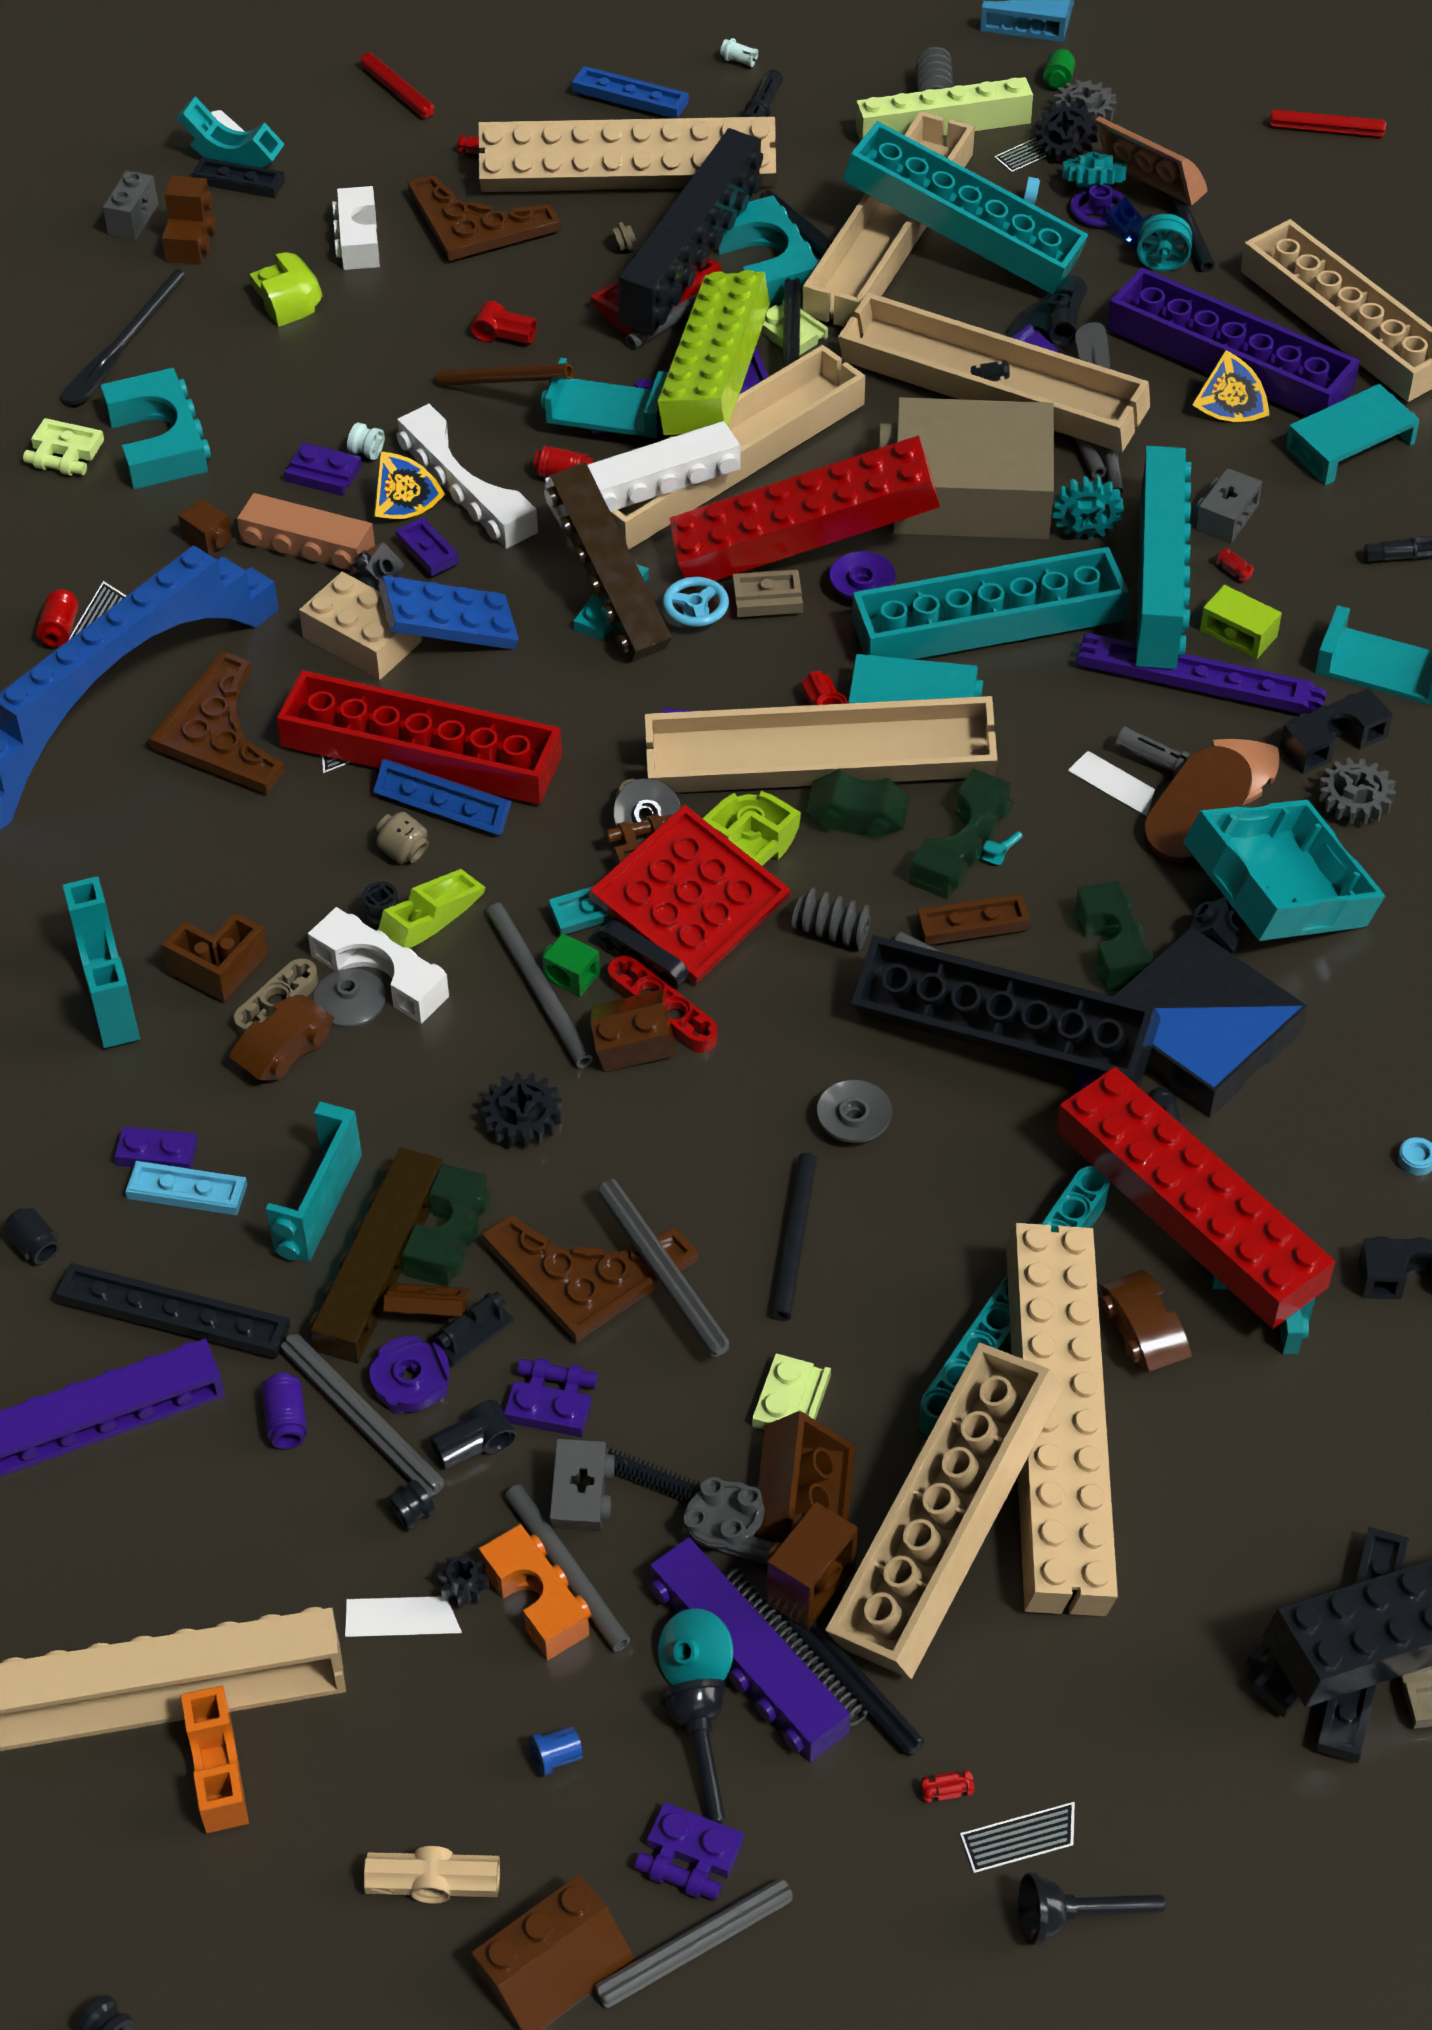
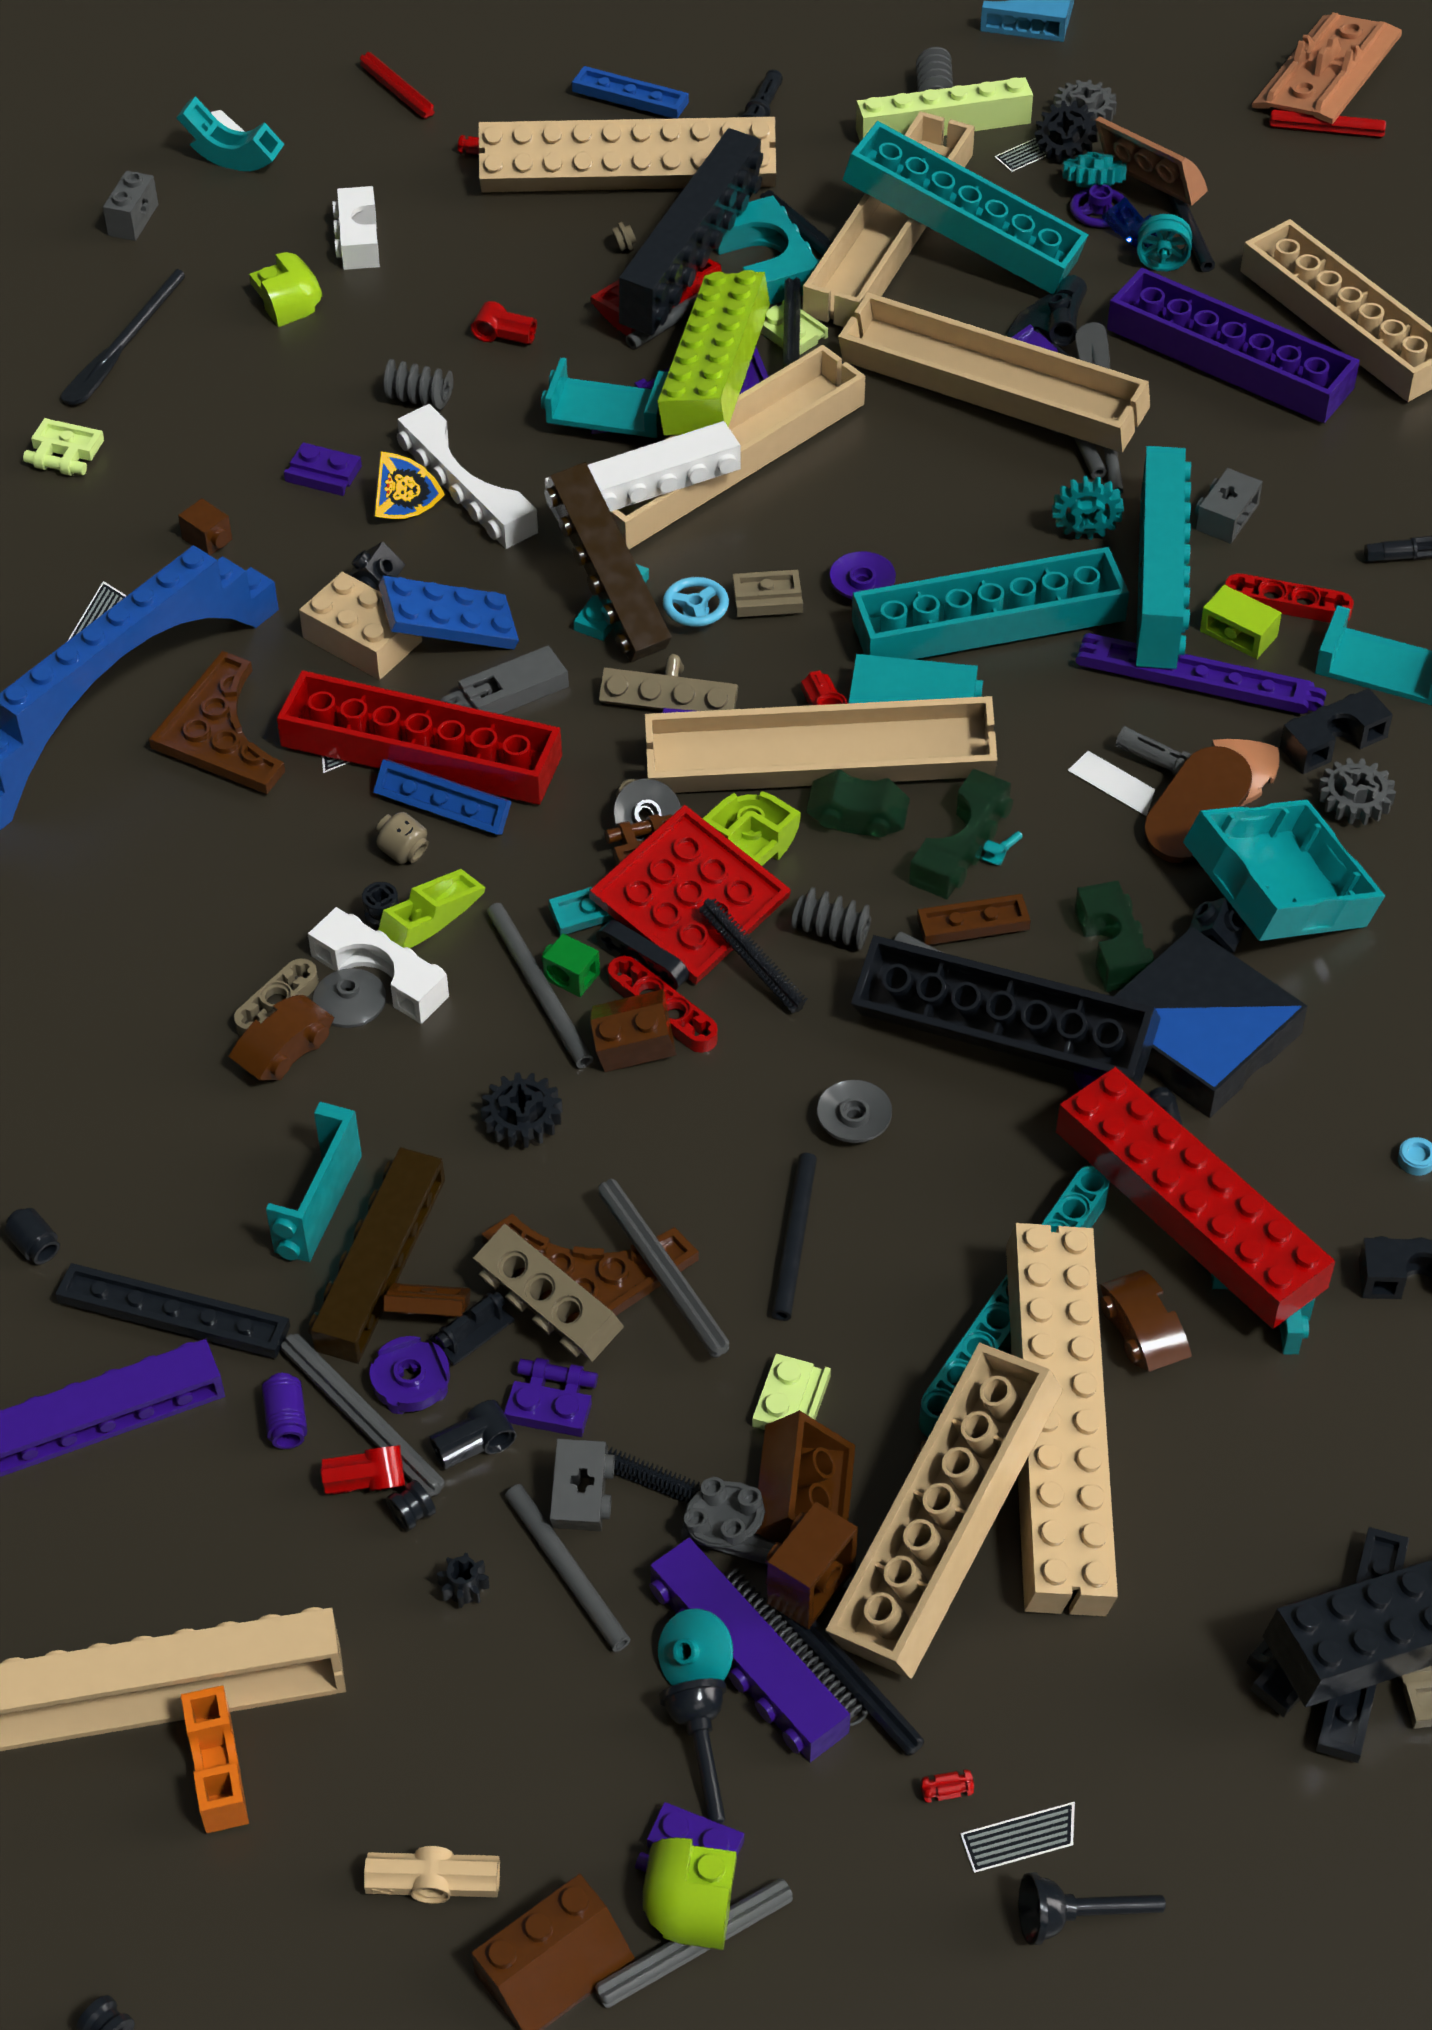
red head [36,589,79,647] -> none
teal arch [62,876,140,1048] -> none
teal arch [100,367,211,489] -> none
dark purple plate [114,1127,198,1169] -> none
medium azure tile [125,1161,247,1215] -> none
reddish brown brick [161,912,268,1002] -> none
reddish brown brick [162,176,217,265] -> none
black tile [191,157,285,198] -> none
nougat brick [237,493,375,571] -> none
white sticker [345,1596,462,1637] -> none
light aqua wheel [347,422,385,460] -> none
dark purple plate [396,517,459,576] -> none
clear green arch [402,1164,492,1287] -> none
reddish brown plate [407,174,561,261] -> none
reddish brown piece [436,363,574,386] -> none
orange arch [479,1524,591,1661] -> none
blue bush [529,1726,583,1777] -> none
red head [533,445,594,478] -> none
red brick [669,435,940,589] -> none
light aqua pin [720,38,758,67] -> none
dark tan brick [879,397,1054,539] -> none
black piece [971,360,1010,381] -> none
medium azure tile [1024,176,1040,205] -> none
green brick [1043,49,1076,90] -> none
shield [1192,350,1269,422] -> none
red piece [1216,548,1254,582] -> none
teal panel [1285,384,1420,485] -> none
none -> red piece [321,1445,405,1494]
none -> dark grey piece [384,359,453,409]
none -> dark grey hinge [440,645,569,714]
none -> dark tan brick [473,1223,624,1362]
none -> dark tan plate [599,654,739,711]
none -> lime brick [642,1838,737,1950]
none -> black axle [699,898,808,1013]
none -> red beam [1225,573,1354,623]
none -> nougat hinge [1252,12,1402,124]

